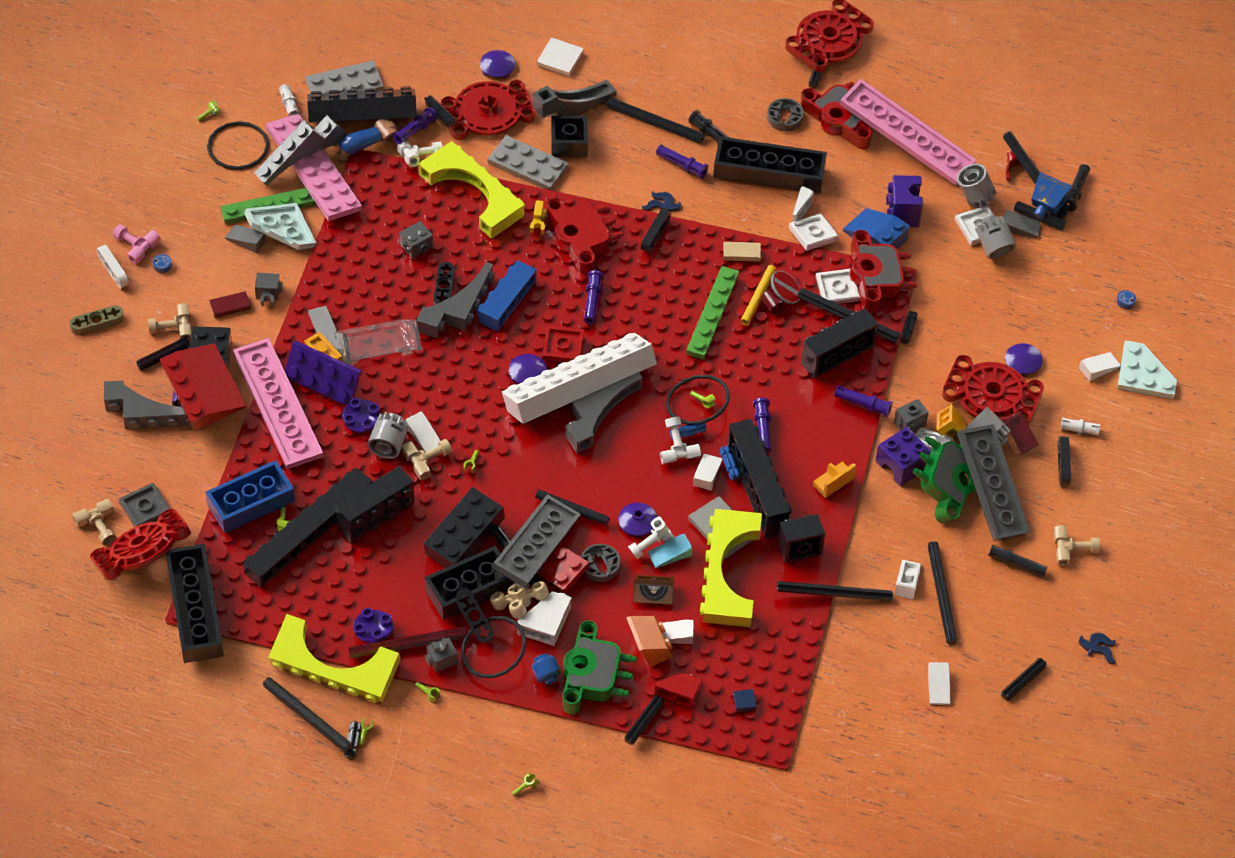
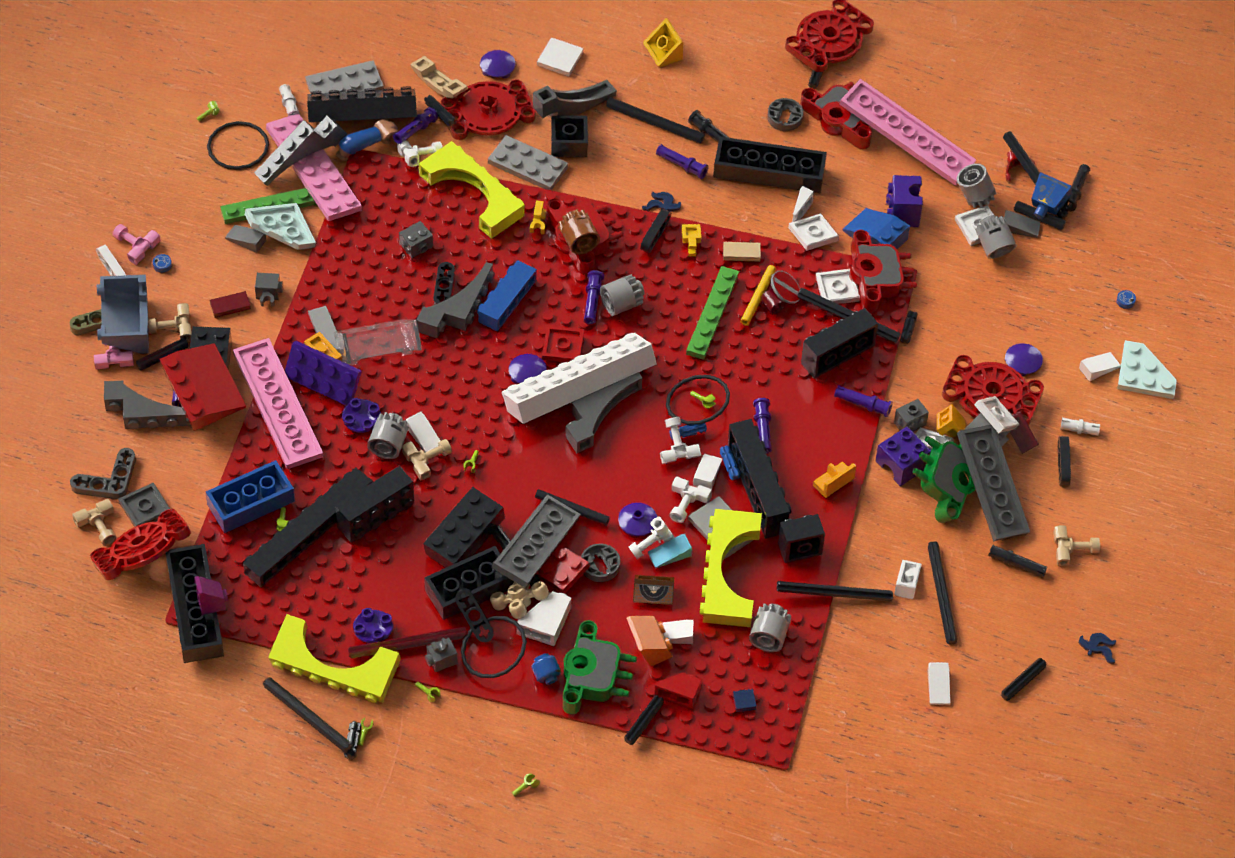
none -> dark grey beam [70,448,136,499]
none -> bright pink bar [94,346,134,369]
none -> sand blue windscreen [97,275,149,354]
none -> magenta slope [195,576,228,615]
none -> tan slope [410,56,468,98]
none -> dark orange gear [559,209,600,255]
none -> light grey gear [600,274,645,316]
none -> yellow slope [643,18,684,67]
none -> white bar [670,477,712,523]
none -> yellow plate [682,224,701,256]
none -> light grey gear [749,604,791,652]
none -> white tile [974,396,1019,433]

